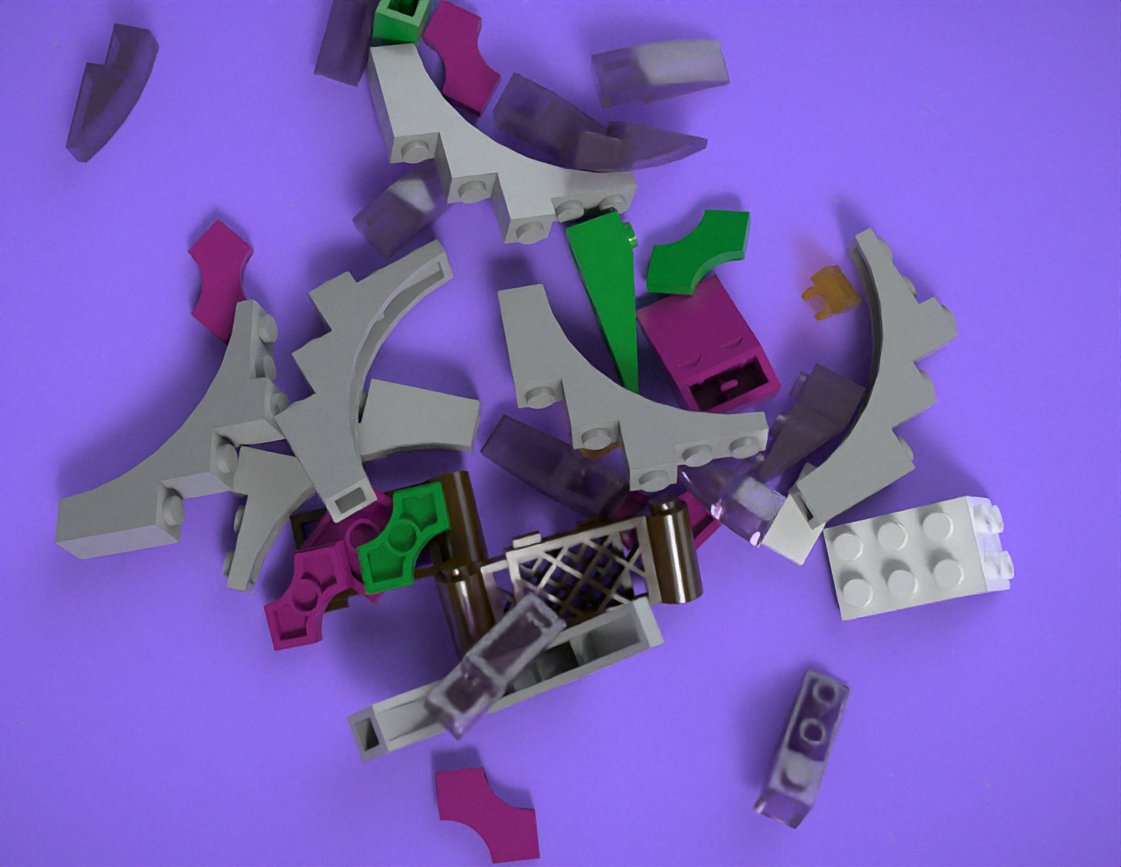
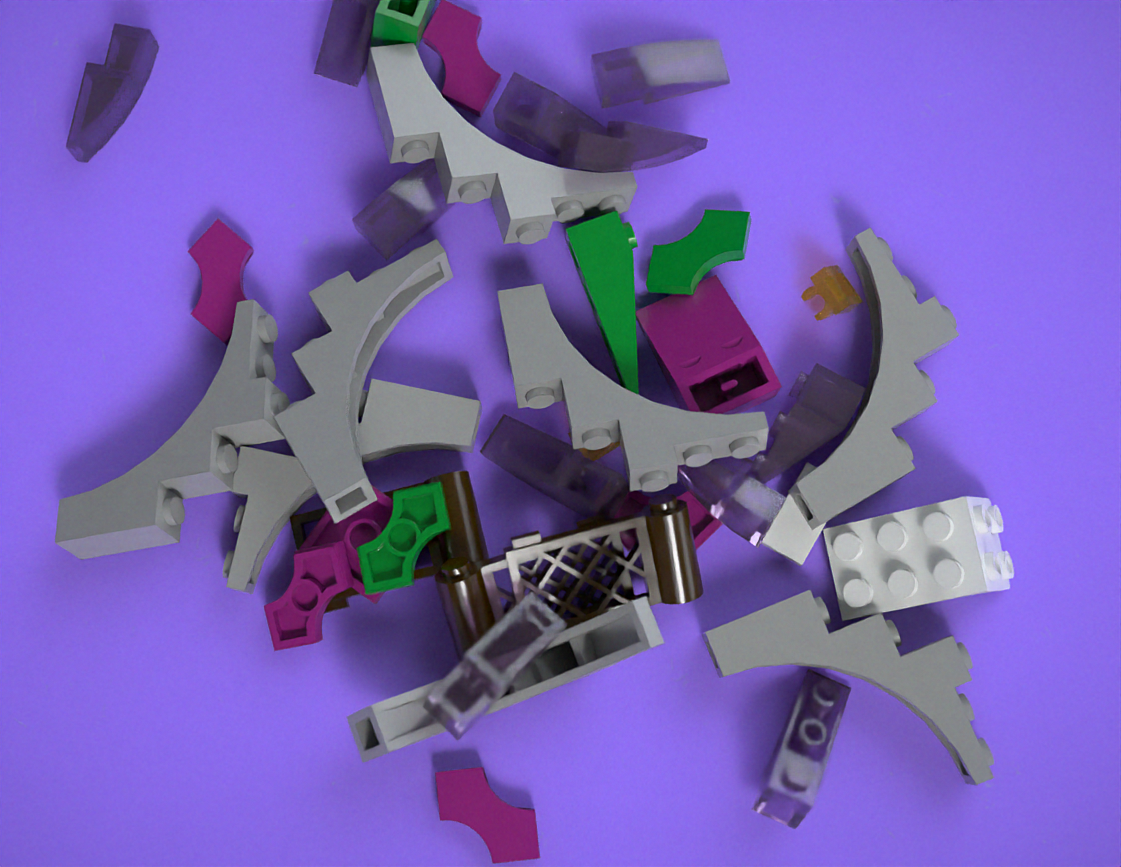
none -> light grey arch [702,590,994,785]

